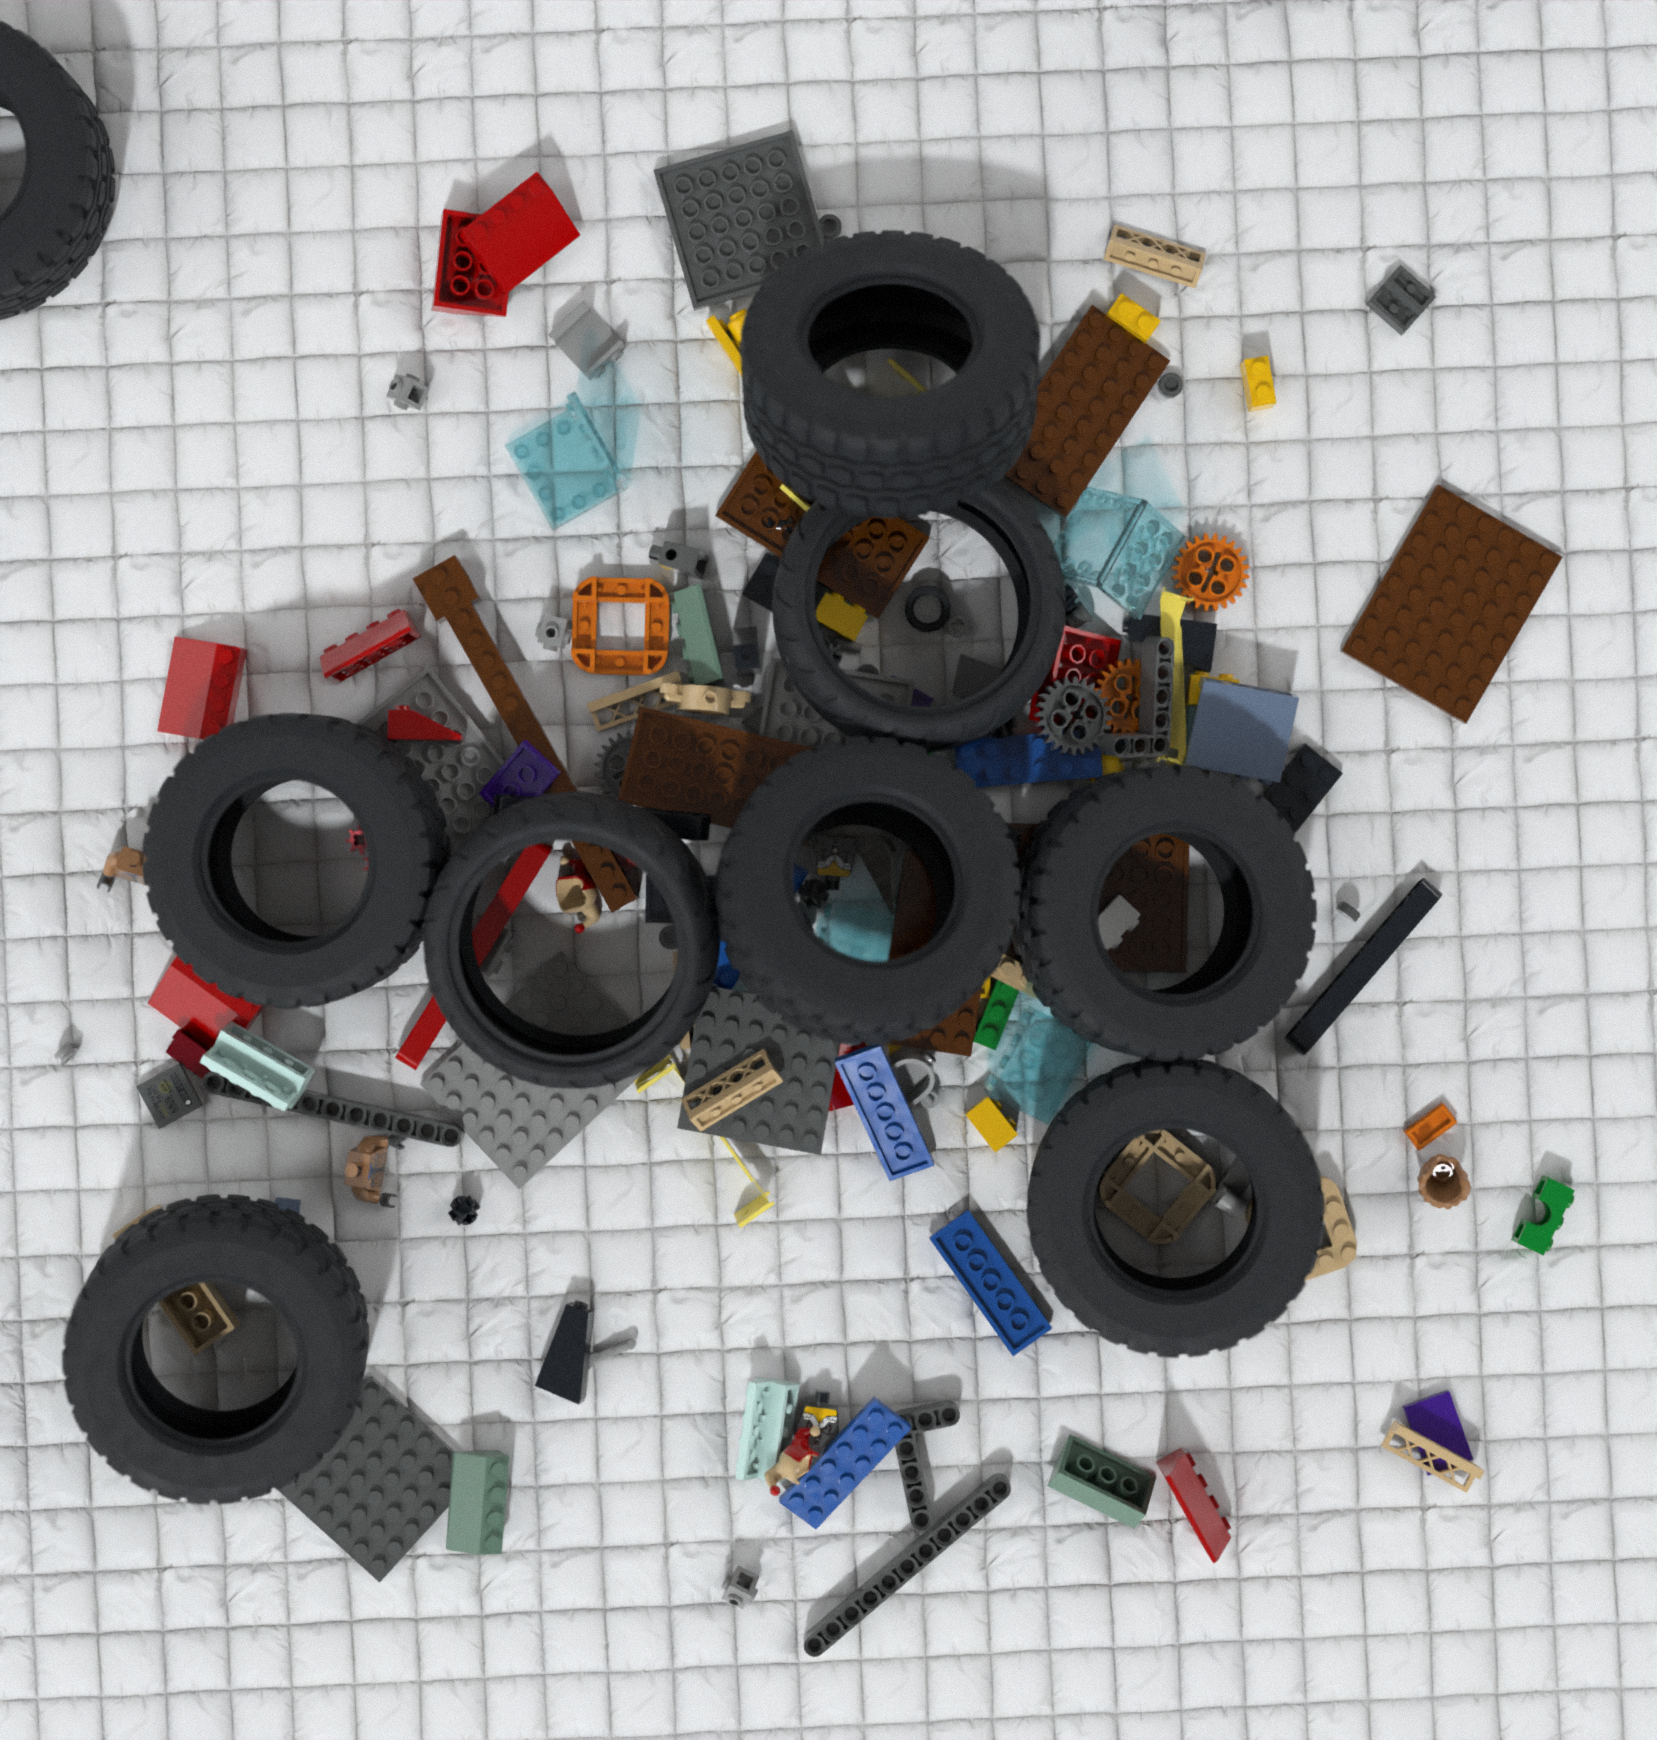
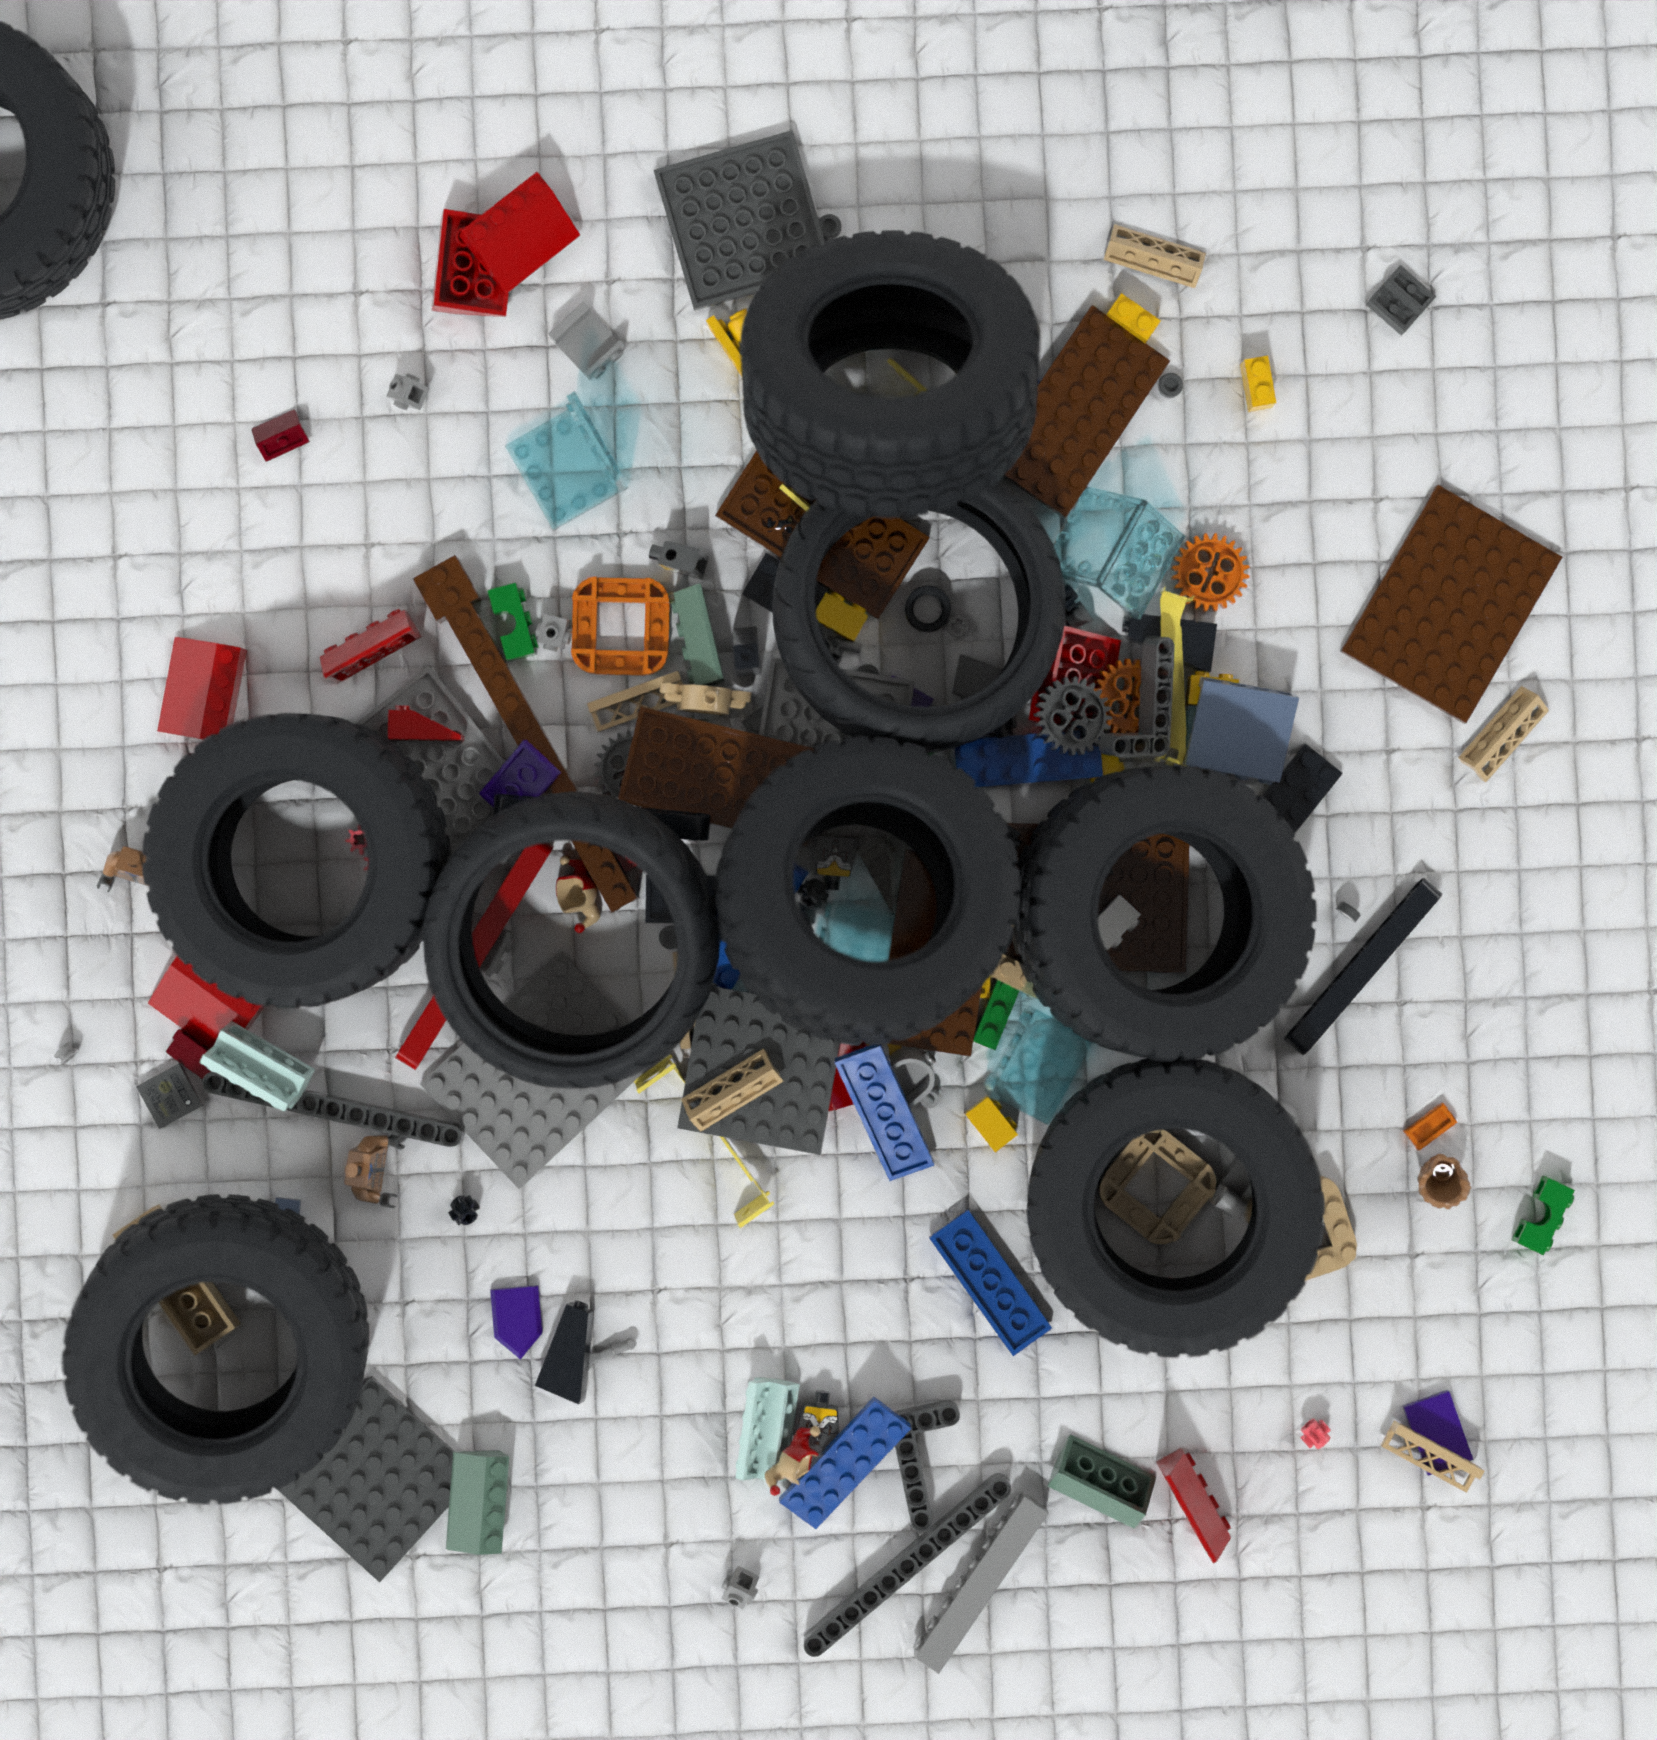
none -> dark red panel [251,409,310,462]
none -> green arch [487,583,539,662]
none -> dark purple tile [490,1285,543,1360]
none -> light grey brick [913,1492,1049,1674]
none -> coral gear [1300,1419,1331,1449]
none -> tan fence [1458,686,1549,782]

